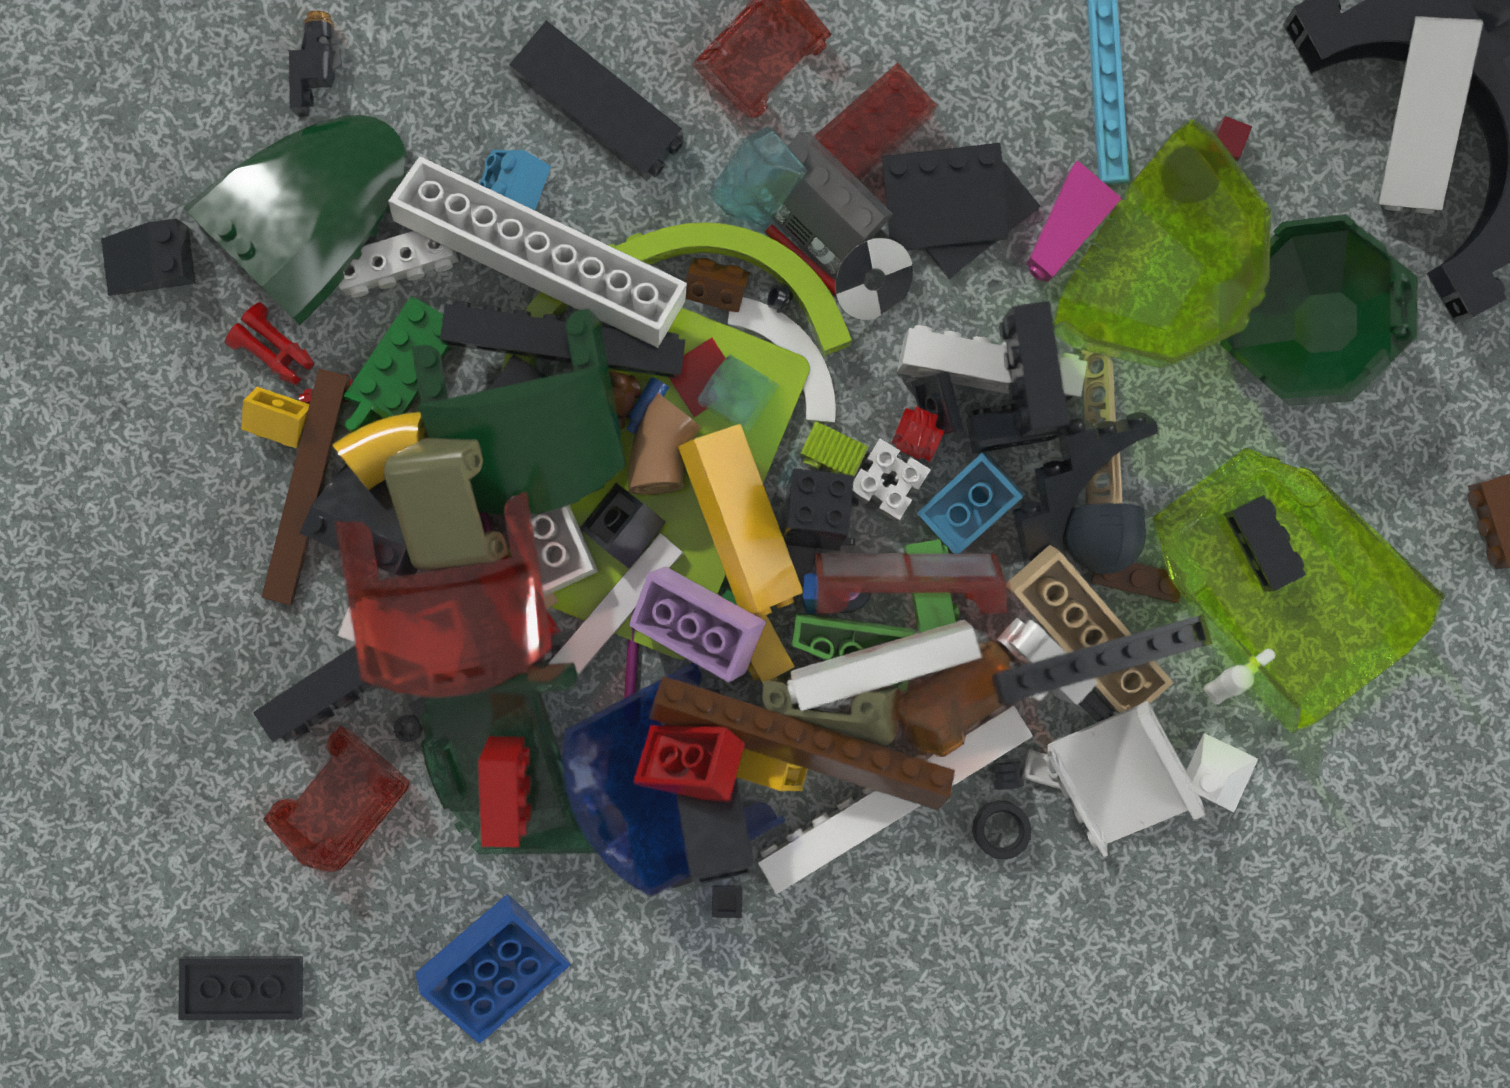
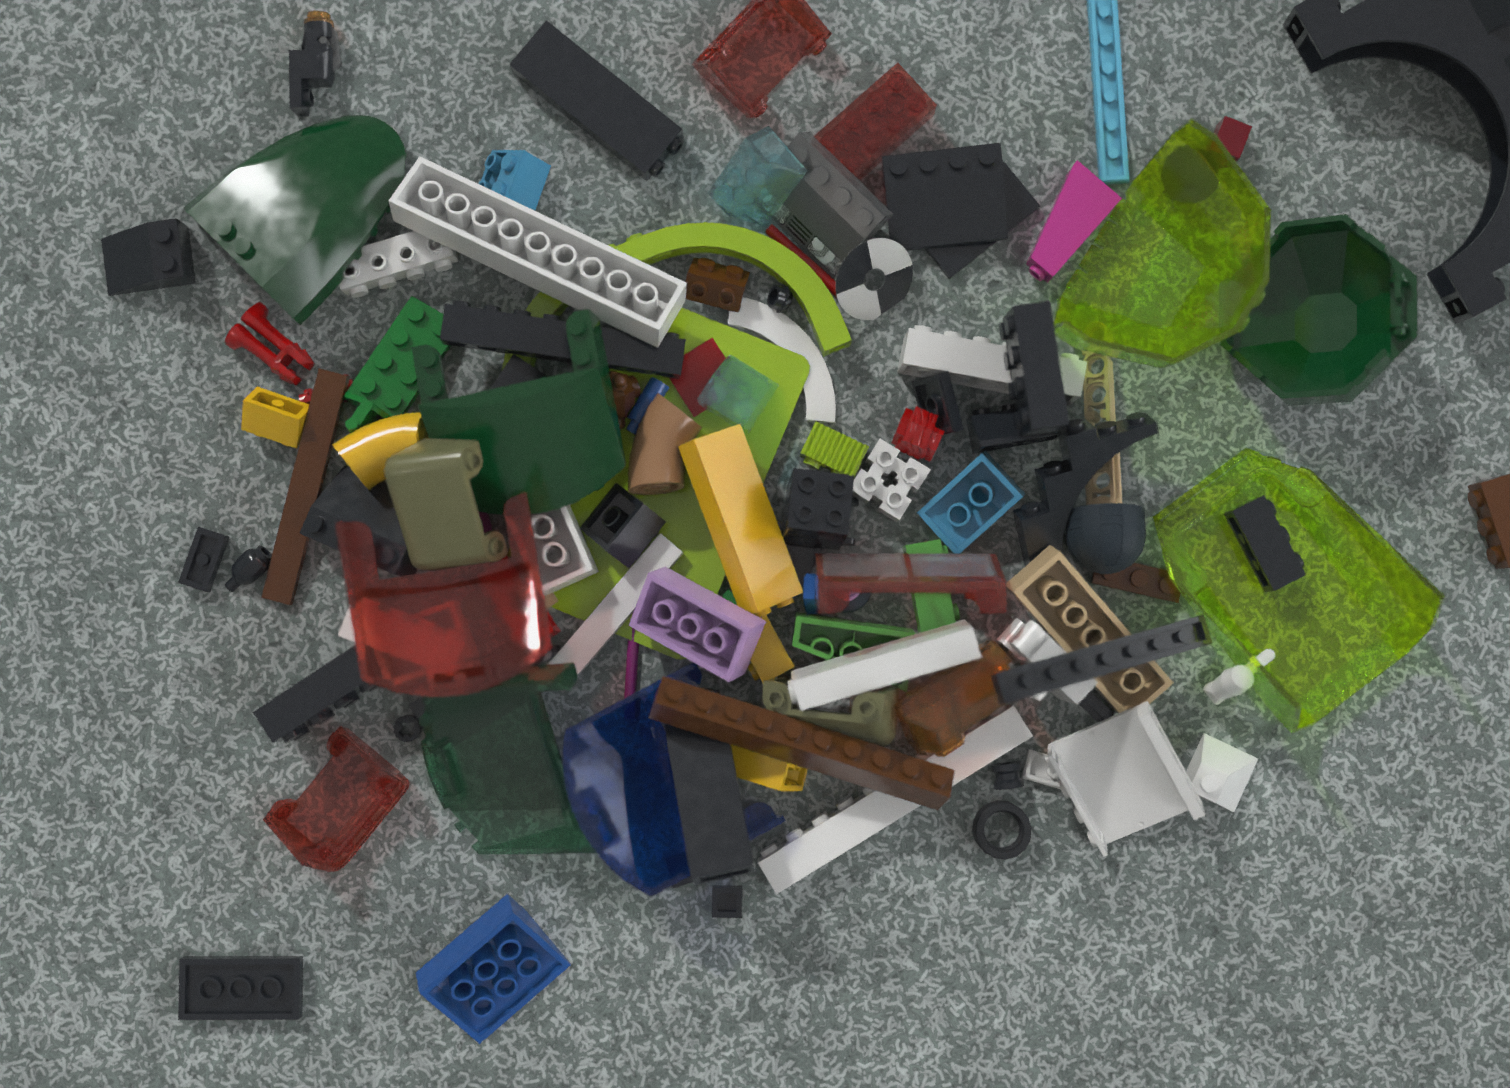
red brick [478,736,532,847] -> none
red slope [634,725,745,801] -> none
white brick [1379,16,1483,214] -> none
none -> black plate [178,527,230,592]
none -> black plant [225,545,272,592]

